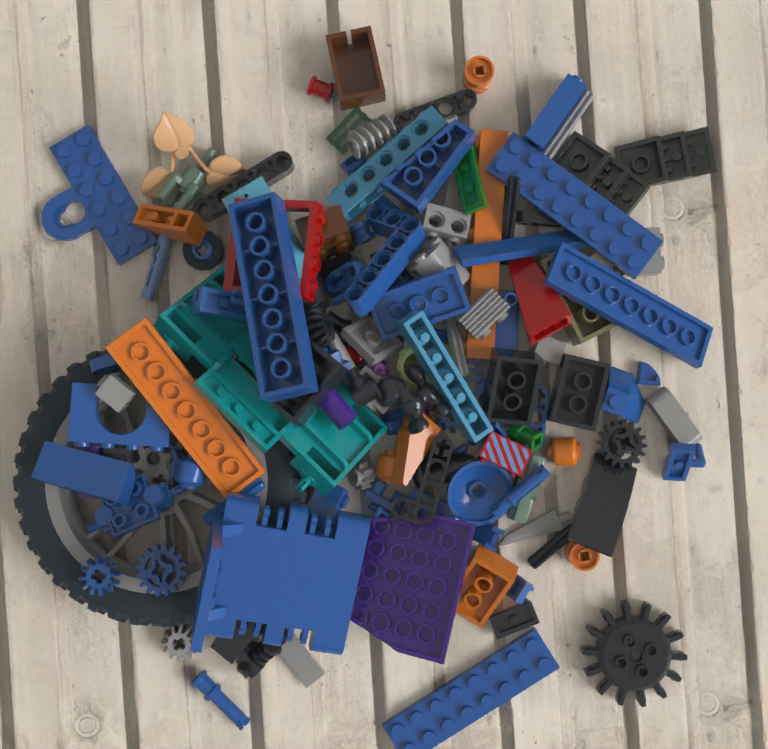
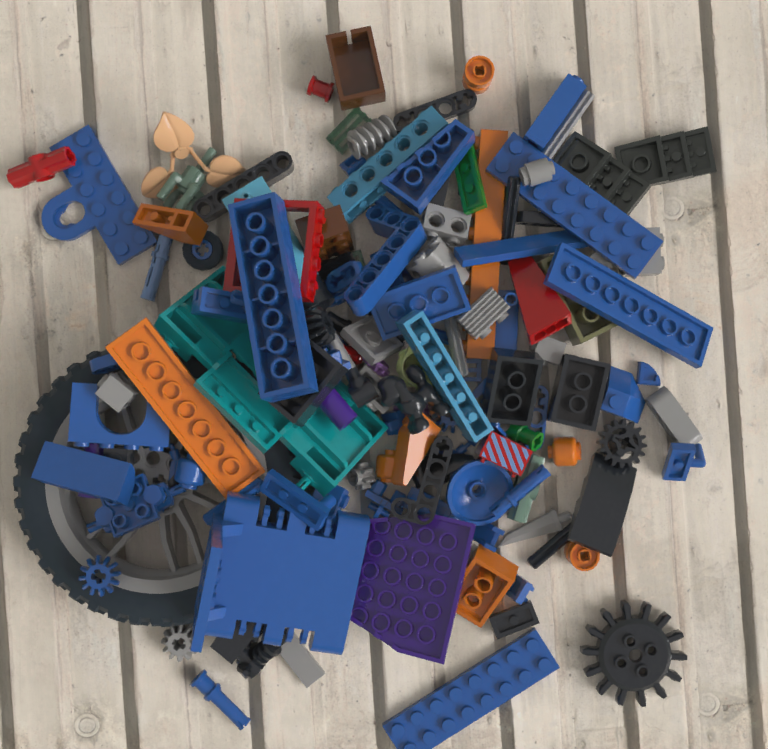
blue gear [135,543,189,597] -> none
blue wheel [349,220,376,247] -> none
none -> red piece [6,146,77,189]
none -> blue piece [259,469,336,531]
none -> light grey brick [518,157,555,187]

